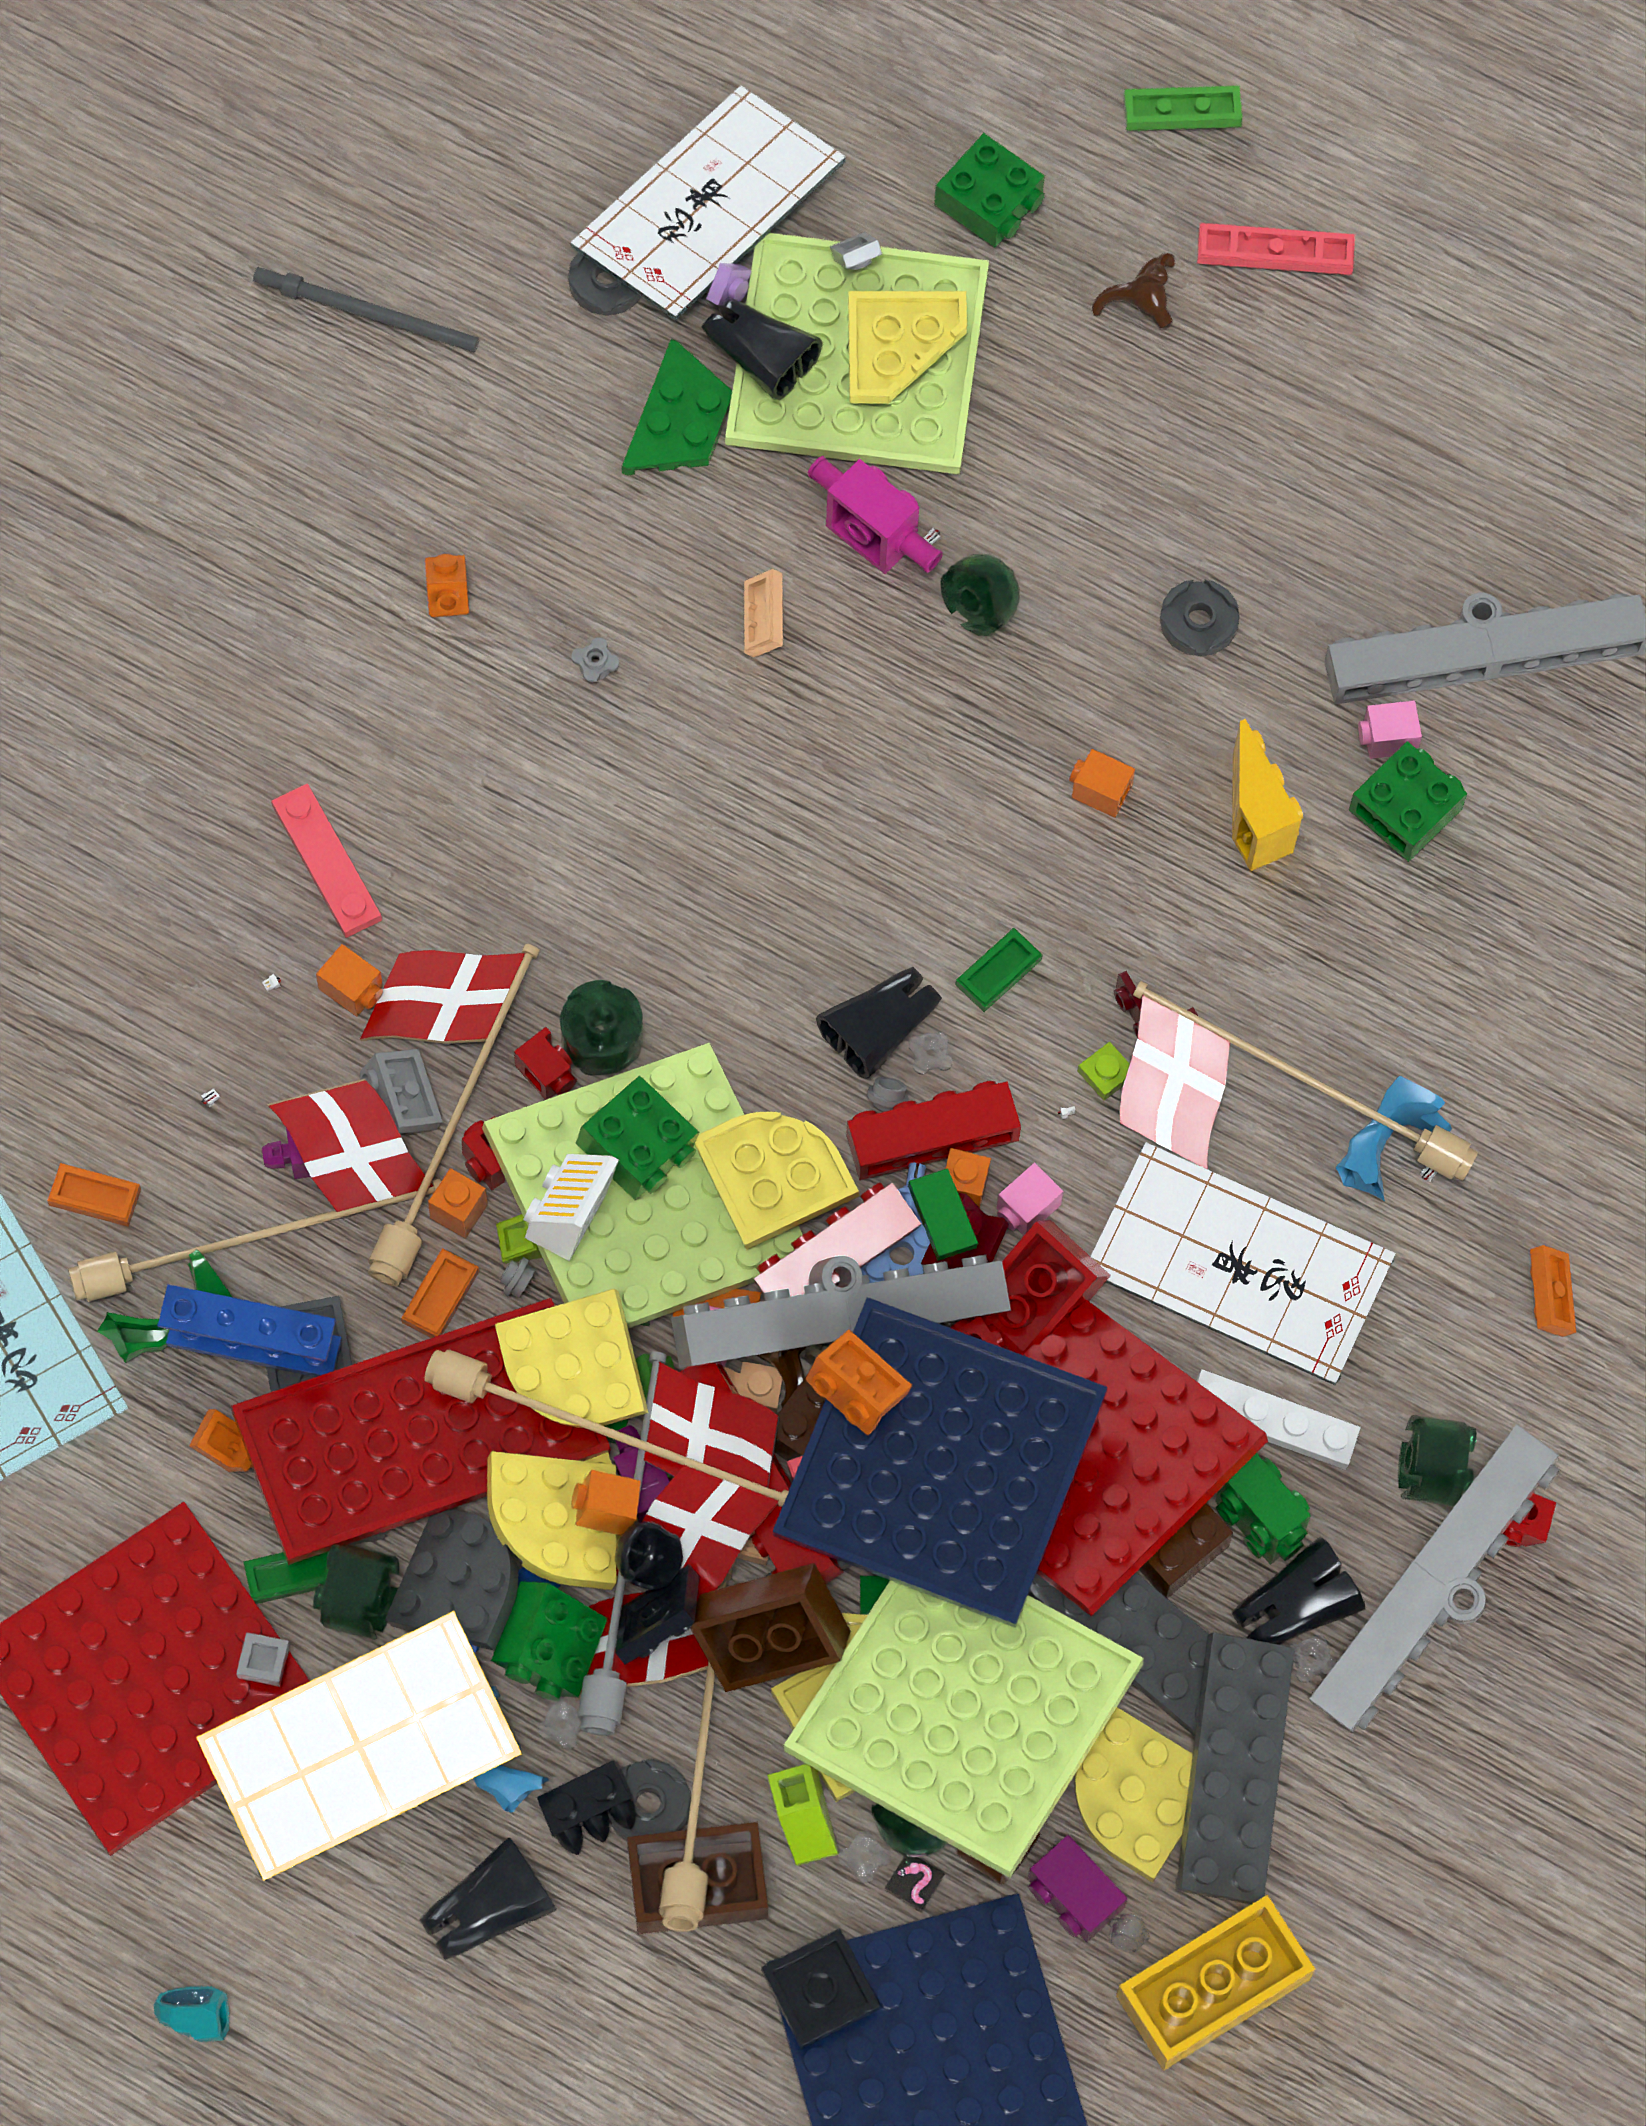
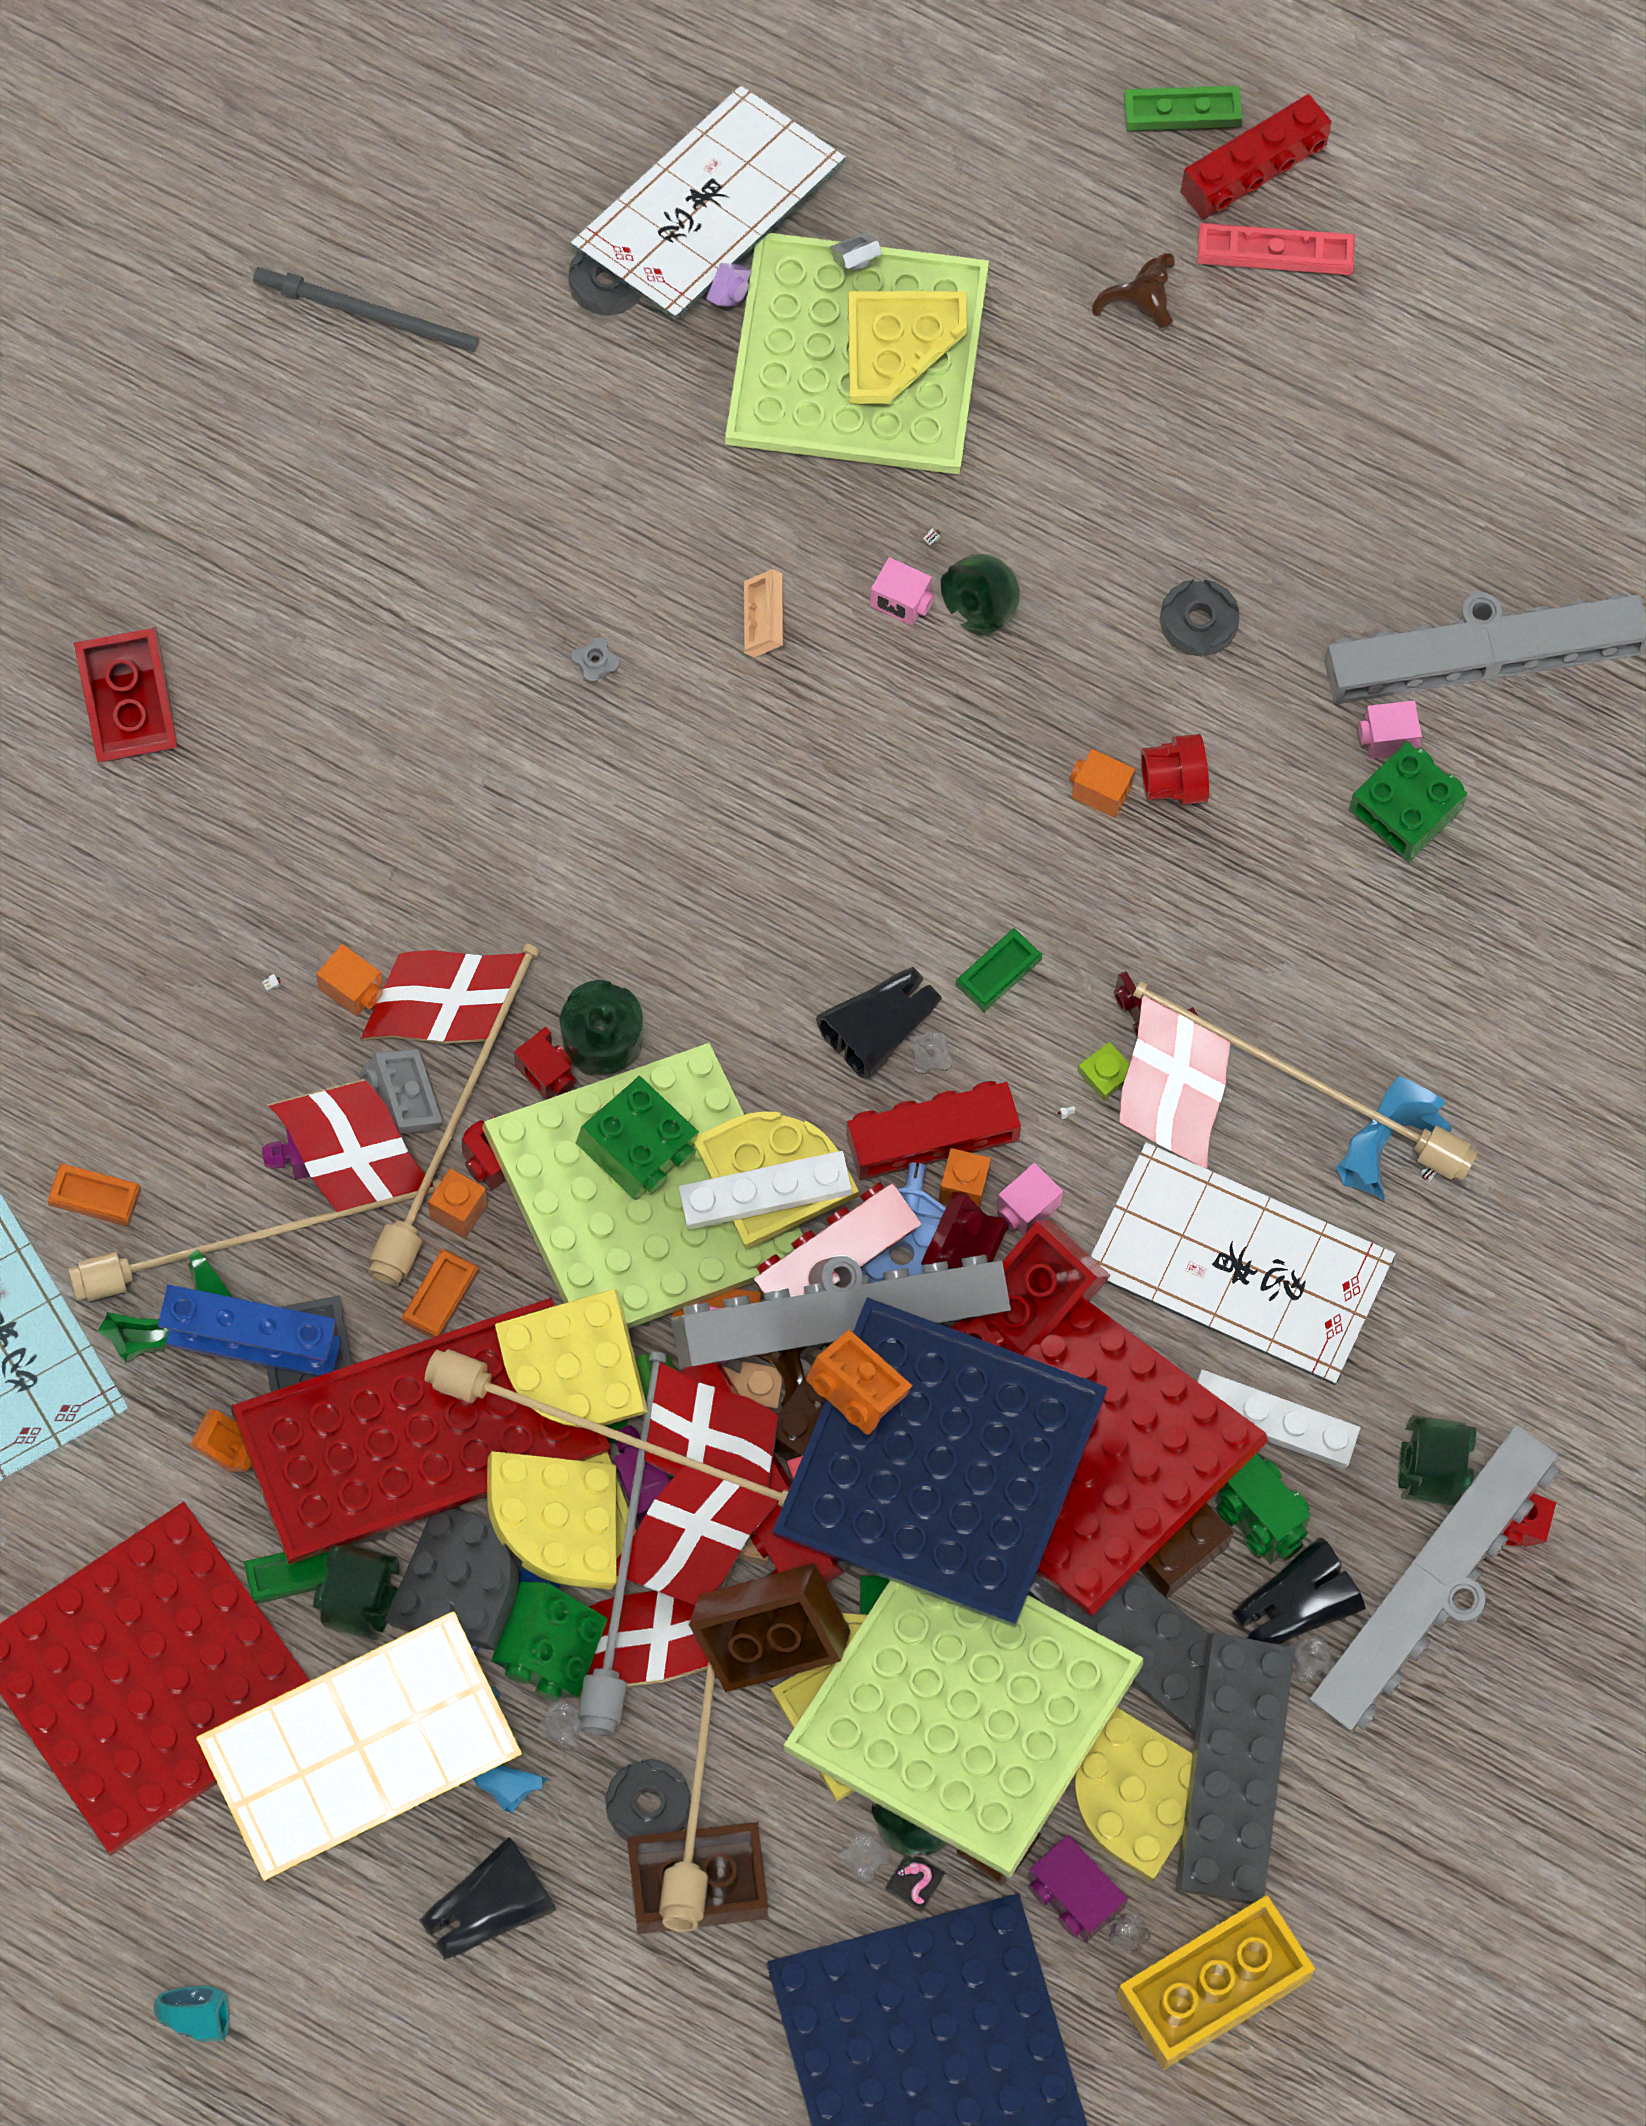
white piece [201,1088,220,1107] -> none
light grey plate [236,1632,290,1686] -> none
coral plate [271,783,382,938] -> none
orange bracket [425,554,469,617] -> none
lime slope [496,1214,543,1264] -> none
light grey plate [499,1257,536,1298] -> none
white slope [523,1154,619,1261] -> none
black plate [536,1760,636,1855] -> none
orange brick [571,1470,641,1535] -> none
black hair [615,1521,683,1590] -> none
black plate [615,1565,700,1665] -> none
green wing [622,339,732,475] -> none
black piece [701,297,823,400] -> none
black plate [761,1928,880,2049] -> none
lime slope [768,1764,839,1866] -> none
dark pink brick [807,456,943,574] -> none
light grey plate [867,1077,909,1111] -> none
green tile [908,1168,978,1261] -> none
green brick [934,133,1045,248] -> none
yellow slope [1232,719,1303,871] -> none
orange plate [1530,1245,1577,1337] -> none
none -> red slope [74,627,178,762]
none -> white plate [679,1151,853,1230]
none -> bright pink brick [870,557,935,626]
none -> red piece [1141,734,1209,805]
none -> red brick [1180,93,1332,220]

